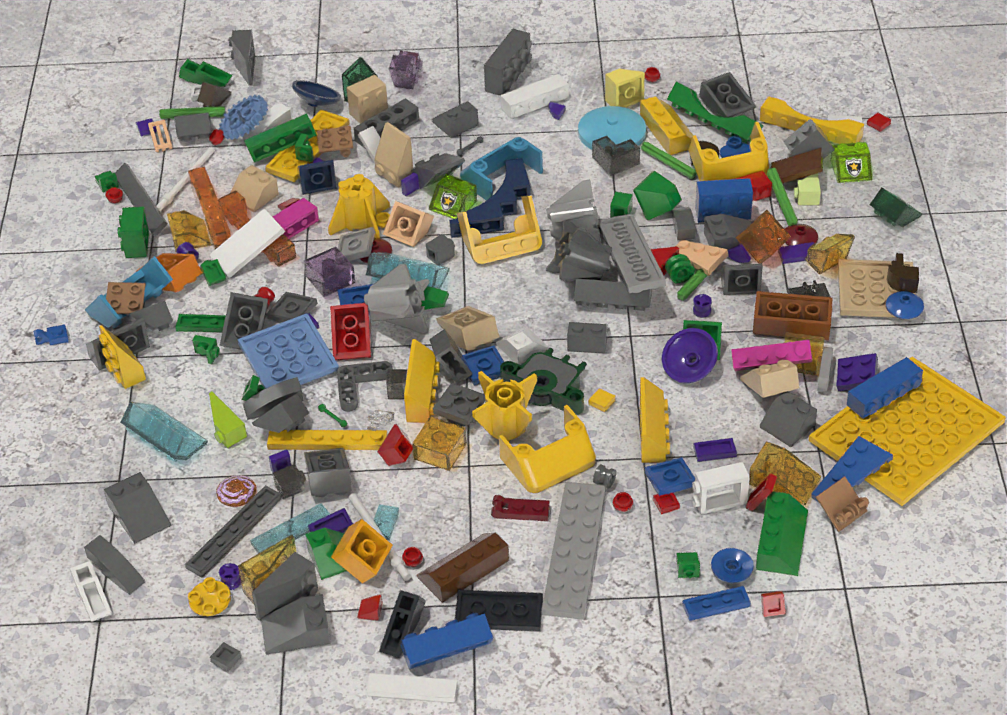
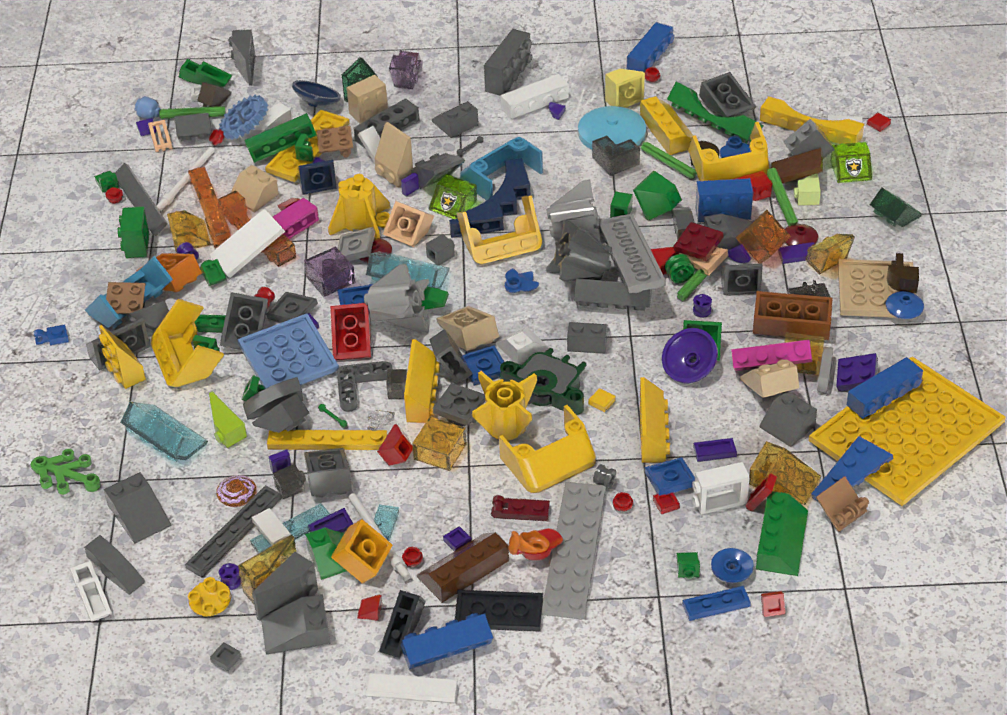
none -> bright green plant [30,449,101,495]
none -> medium blue head [134,96,161,119]
none -> yellow windscreen [151,299,224,387]
none -> white tile [252,508,291,548]
none -> dark purple tile [443,526,472,551]
none -> blue plate [504,268,539,293]
none -> hair [508,528,563,561]
none -> blue brick [627,22,675,73]
none -> dark red plate [673,222,724,261]

